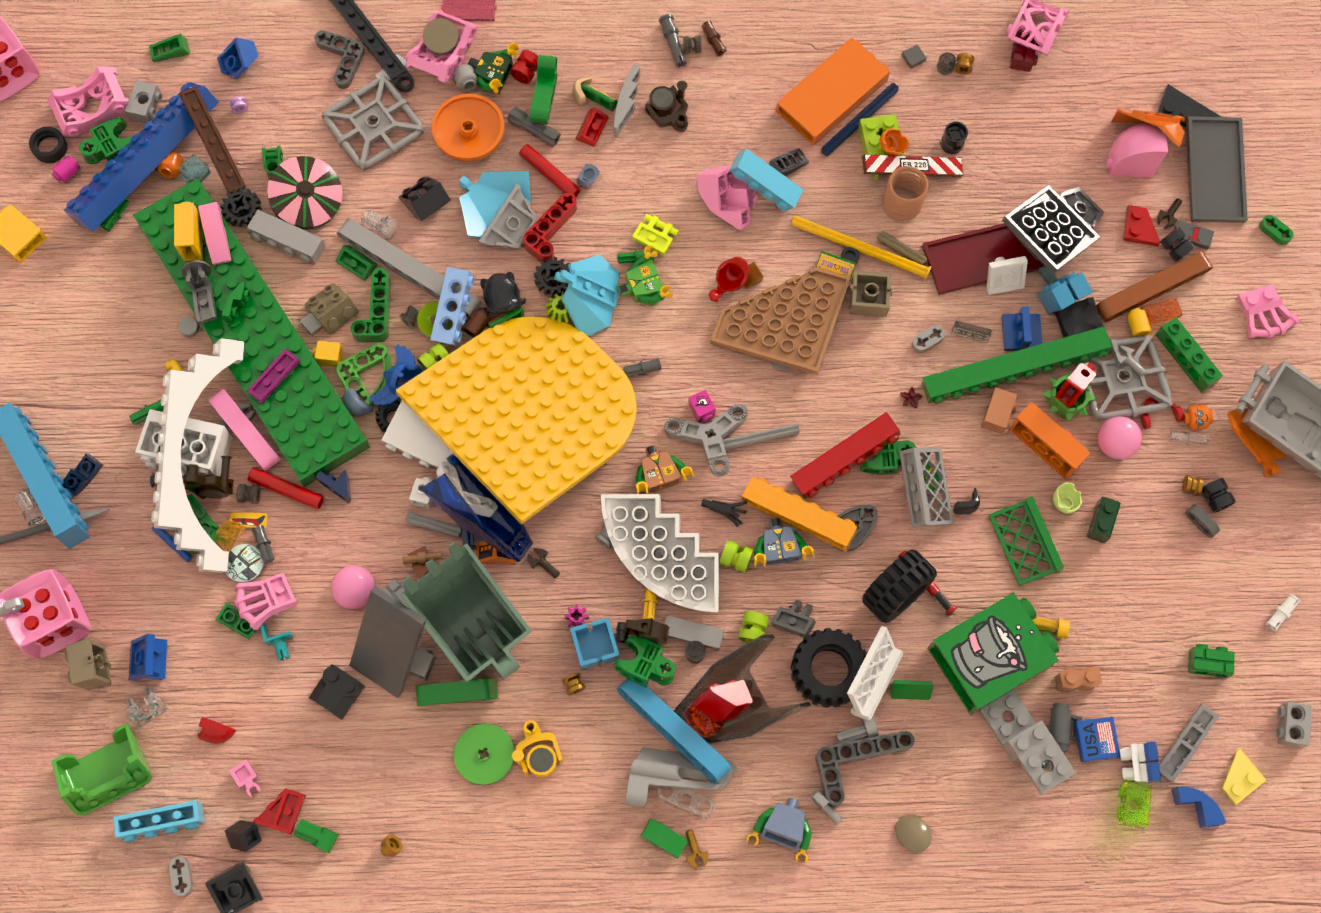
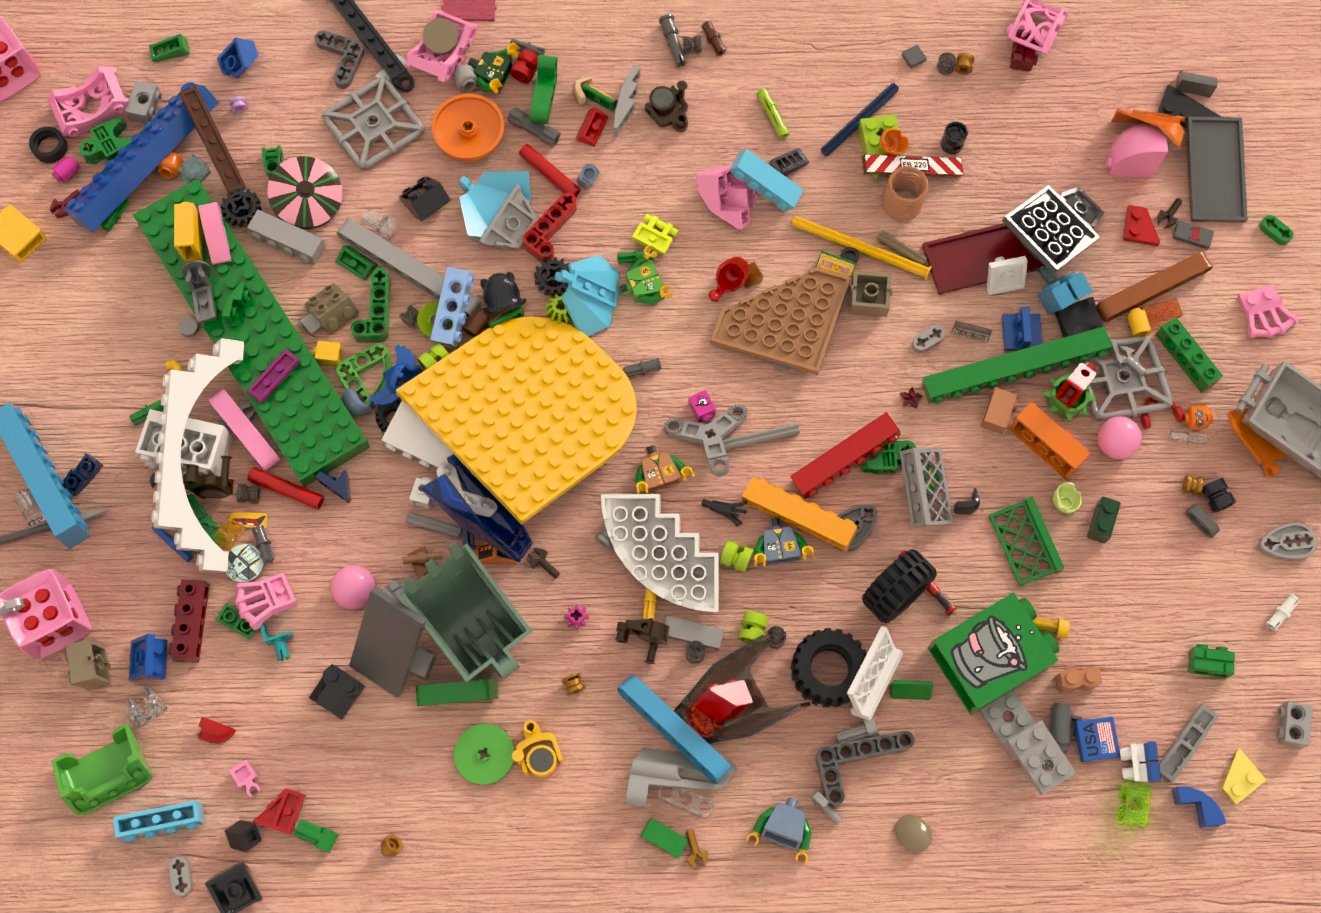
dark azure piece [570,617,620,671] -> none
green piece [613,636,676,688] -> none
dark grey hinge [771,600,816,638] -> none
orange brick [776,38,890,146] -> none
black wheel [1159,227,1195,262] -> none
none -> dark red bar [50,189,80,218]
none -> dark red brick [168,579,210,663]
none -> dark grey axle [510,39,545,56]
none -> lime pin [757,88,790,139]
none -> clear smoke wheel [765,626,786,649]
none -> dark grey brick [1176,71,1218,97]
none -> light grey piece [1258,523,1317,561]

